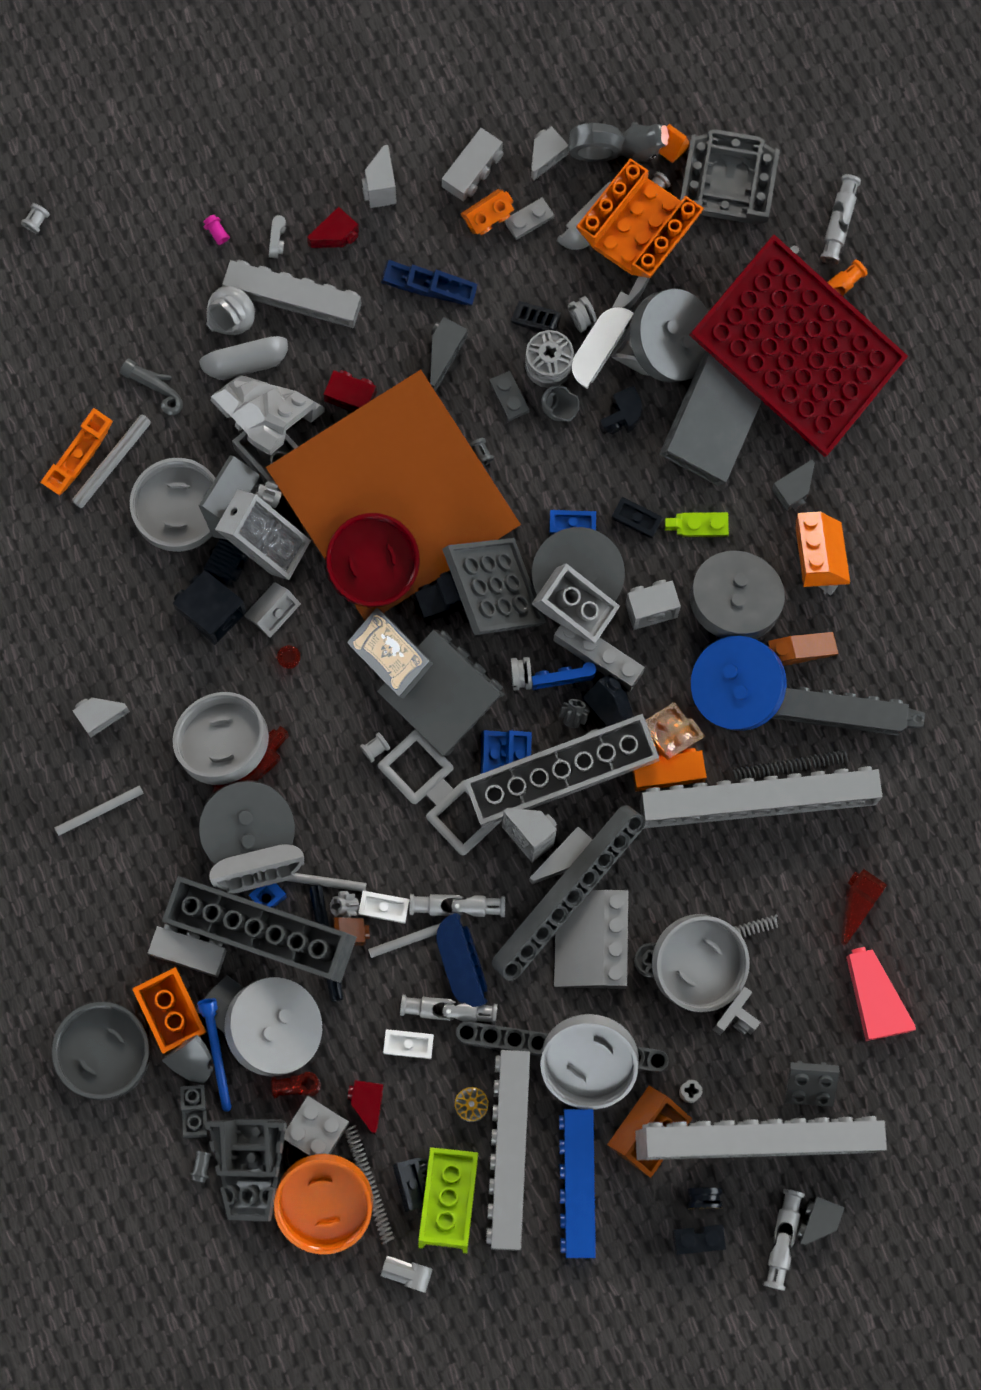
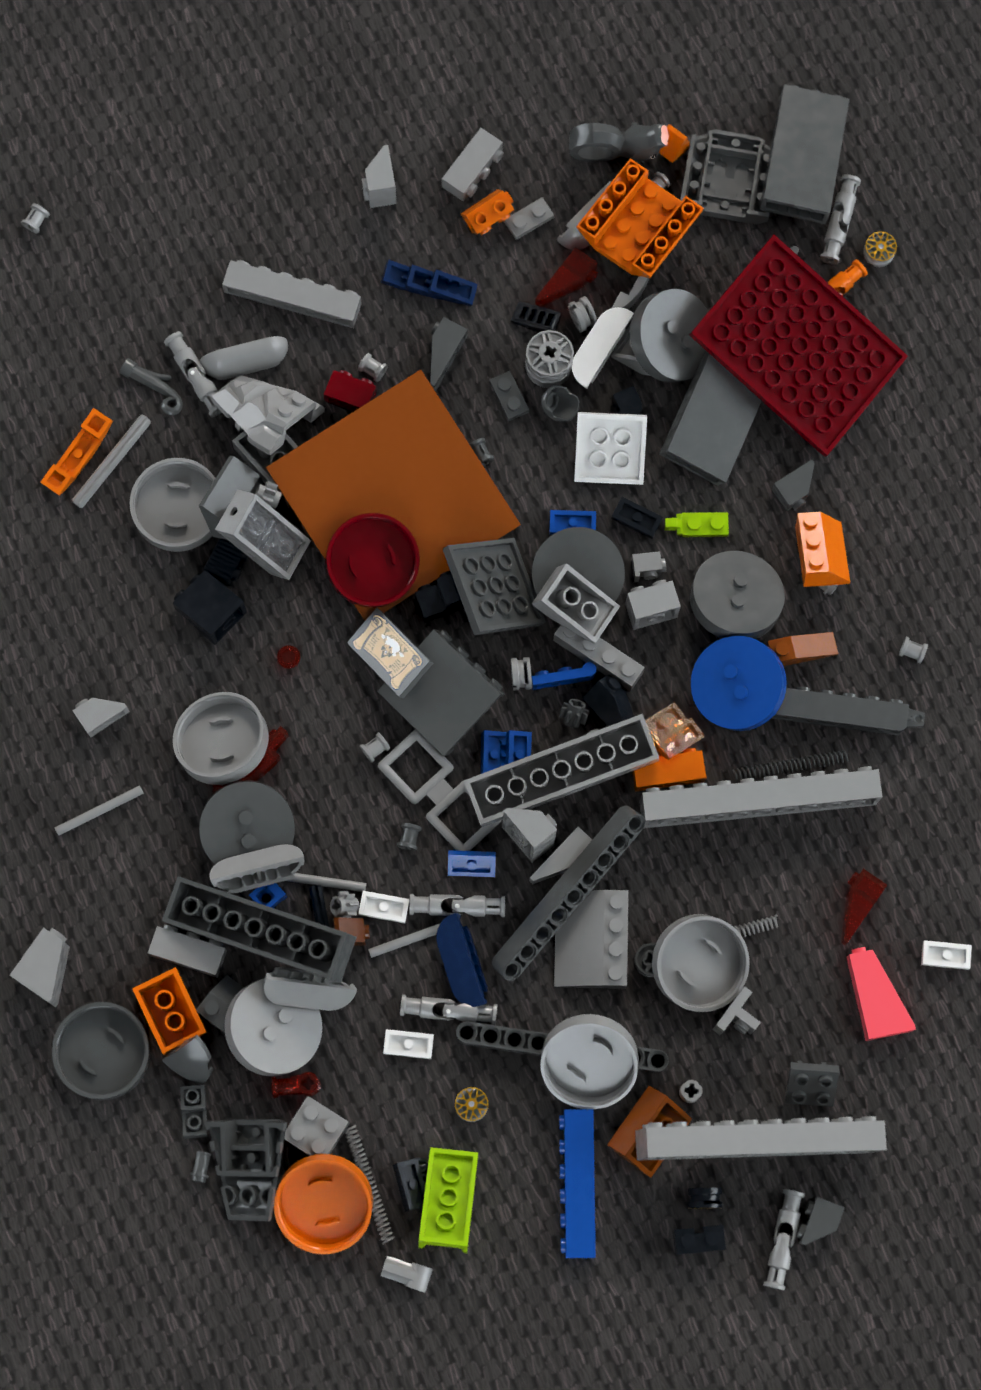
blue piece [197,998,231,1112] -> none
dark pink pin [204,215,230,245] -> none
light grey helmet [206,286,255,335] -> none
light grey panel [244,582,301,638] -> none
light grey plate [269,215,286,258] -> none
dark red slope [307,207,359,248] -> none
dark red slope [347,1080,384,1134] -> none
light grey brick [486,1050,530,1251] -> none
light grey slope [531,126,569,180] -> none
none -> light grey slope [10,927,70,1007]
none -> light grey piece [164,332,222,417]
none -> light grey brick [264,967,357,1011]
none -> light grey bush [358,353,388,382]
none -> dark grey bush [396,823,422,851]
none -> plate [448,850,496,877]
none -> clear red slope [535,247,598,307]
none -> white plate [574,412,647,485]
none -> light grey brick [631,551,666,582]
none -> dark grey brick [759,84,849,224]
none -> light grey wheel [863,231,897,267]
none -> light grey bush [899,636,928,664]
none -> white plate [921,940,972,970]

